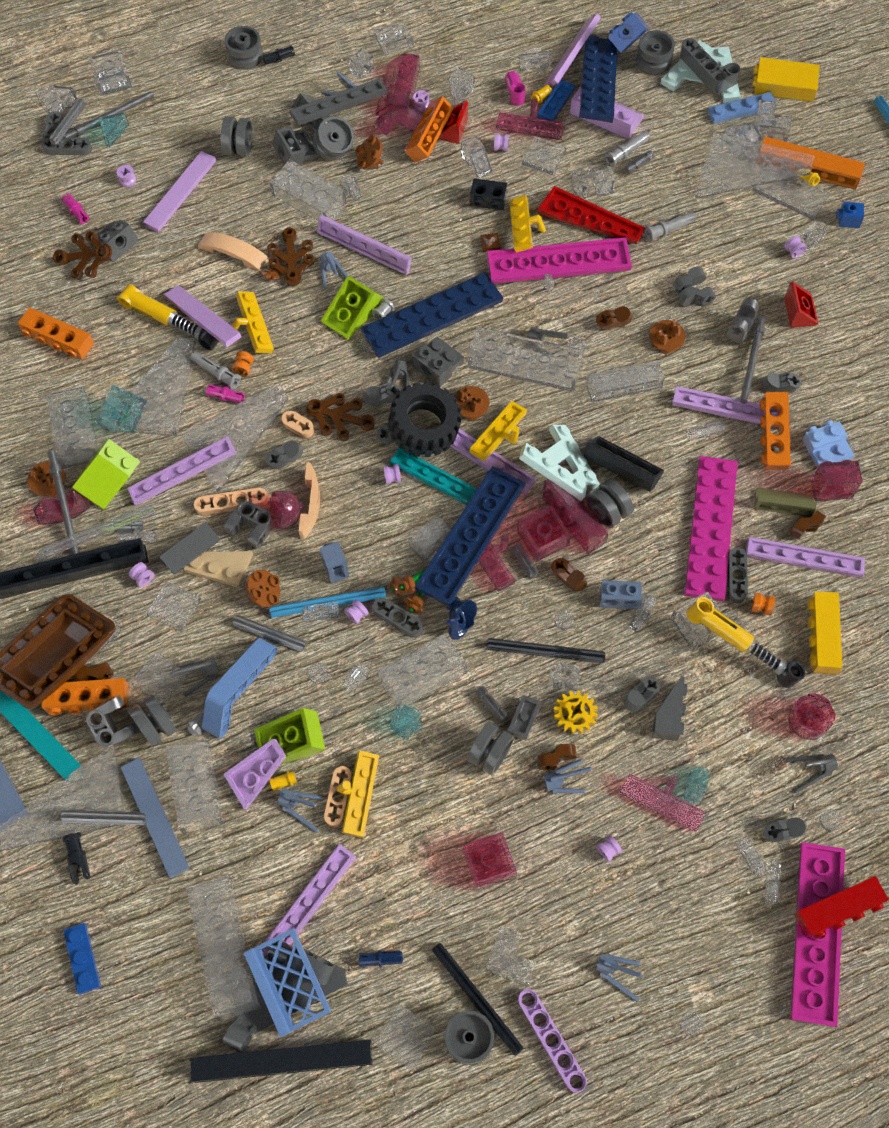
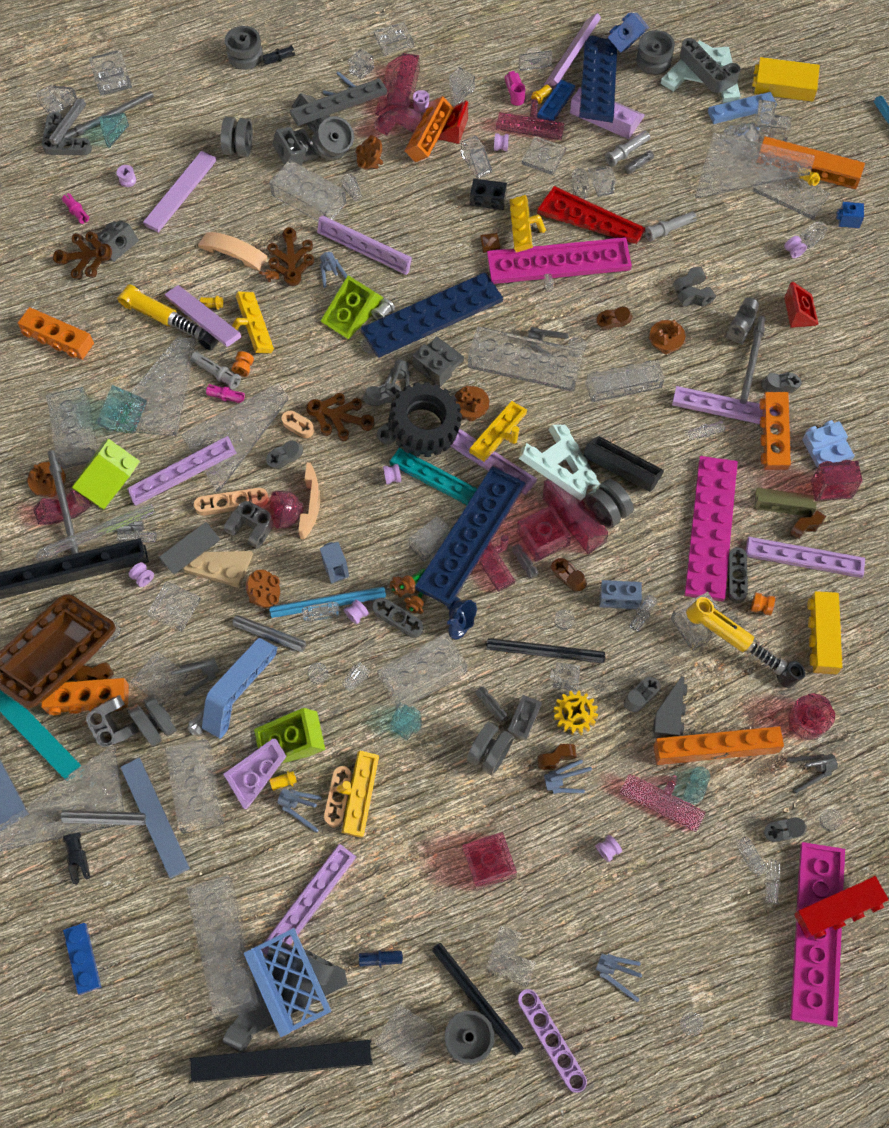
none -> yellow pin [200,295,223,310]
none -> orange brick [653,726,784,765]

